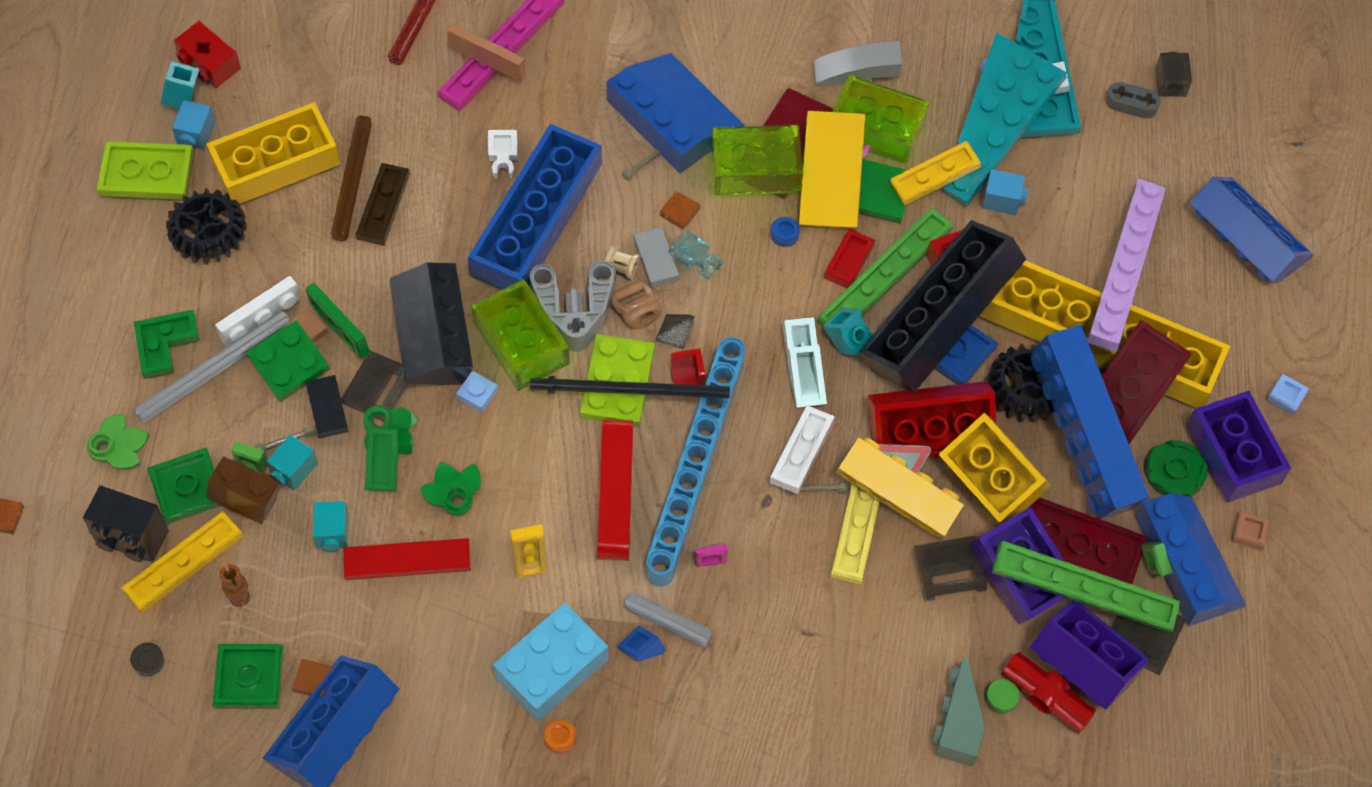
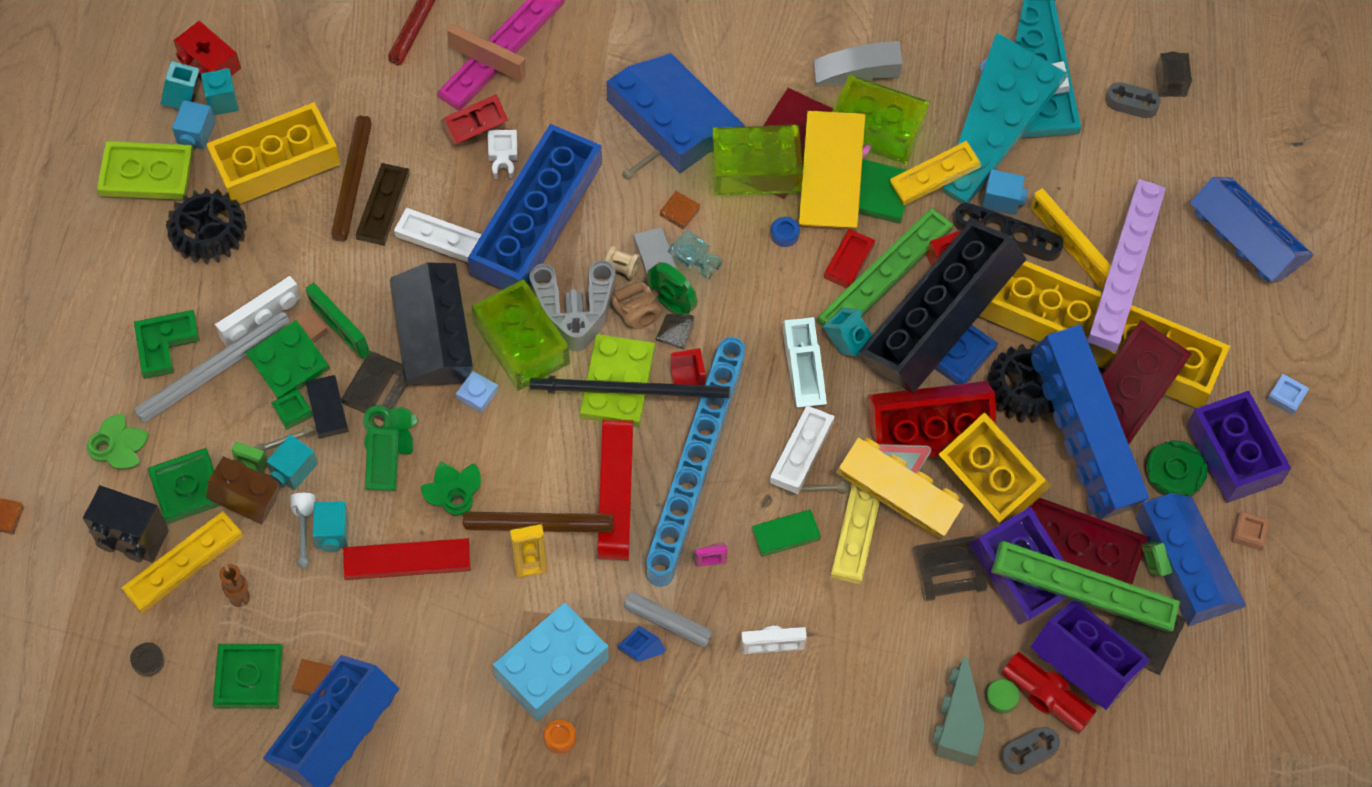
none -> teal brick [201,68,239,116]
none -> green tile [271,389,313,430]
none -> hinge [290,493,315,568]
none -> white plate [394,208,482,263]
none -> red brick [441,94,508,146]
none -> reddish brown axle [463,511,615,533]
none -> green tile [647,262,698,315]
none -> white plate [740,626,807,654]
none -> green tile [752,509,821,557]
none -> black beam [953,203,1063,262]
none -> dark grey beam [1001,727,1060,775]
none -> yellow tile [1030,188,1111,290]

